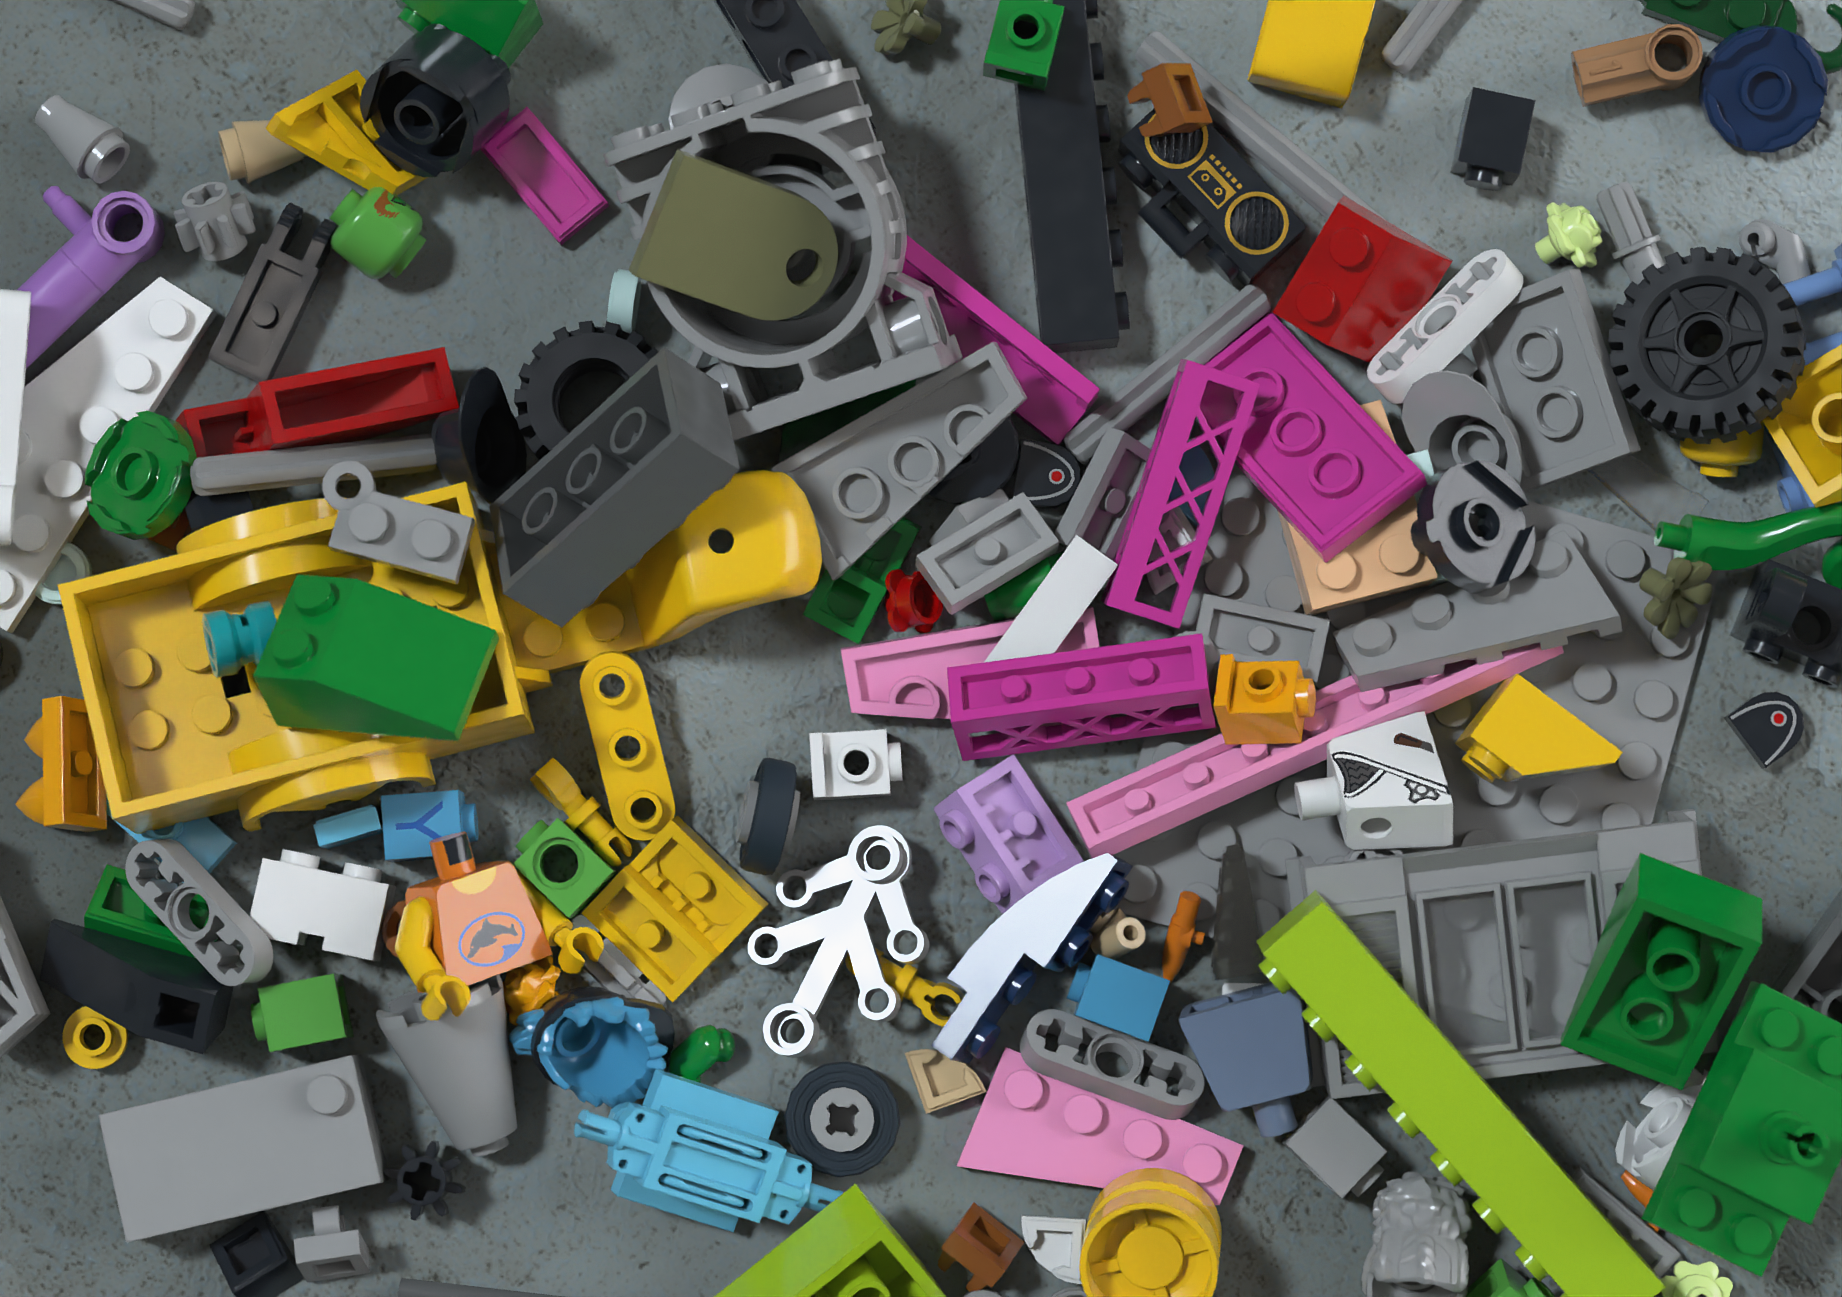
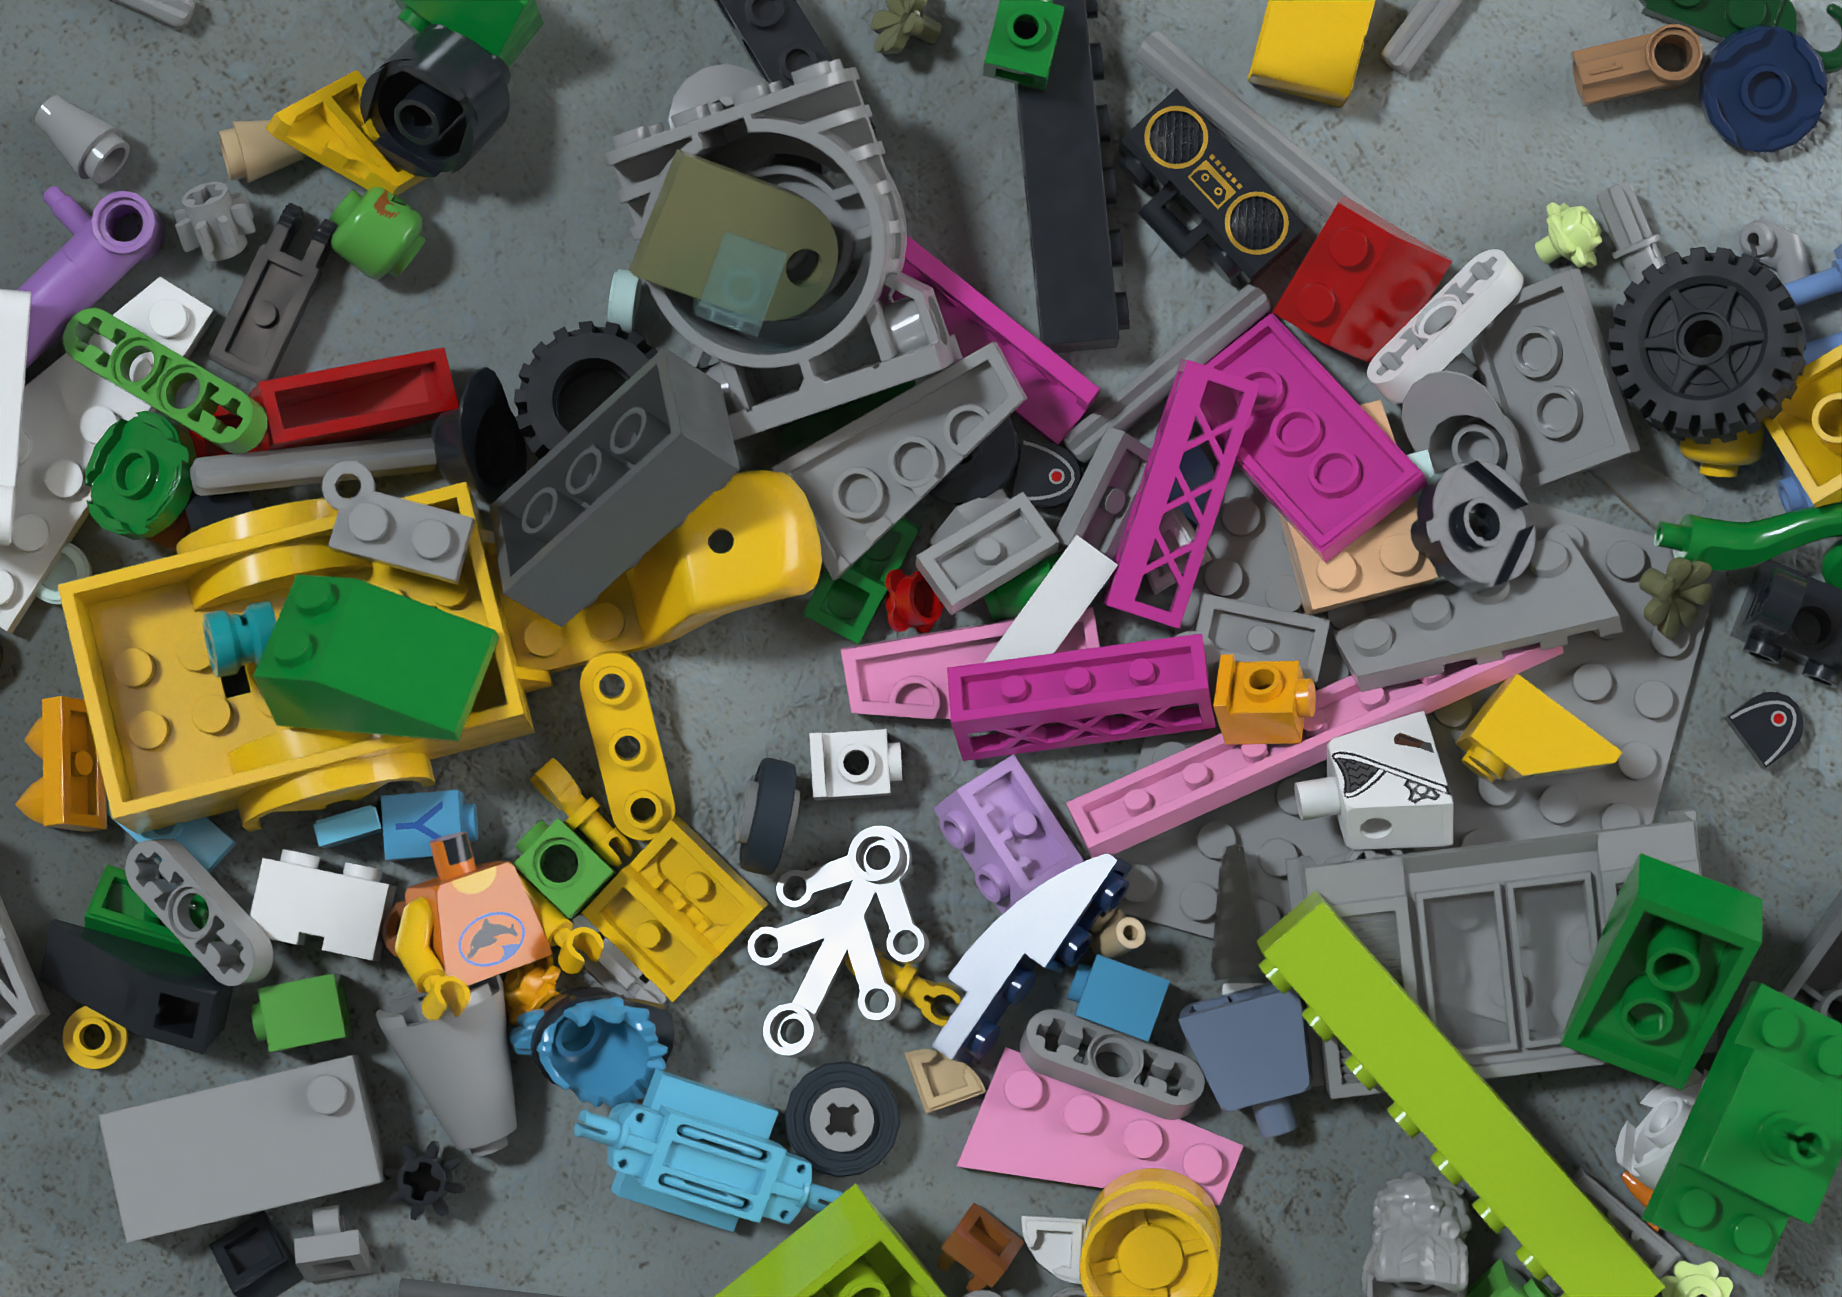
dark pink tile [480,107,609,246] -> none
green arm [669,1025,736,1083] -> none
dark orange tile [1127,63,1213,137] -> none
orange helmet [1162,891,1205,983] -> none
light grey brick [1281,1096,1387,1198] -> none
black brick [1450,87,1536,191] -> none
none -> bright green beam [63,308,267,454]
none -> clear light blue bracket [693,231,787,337]

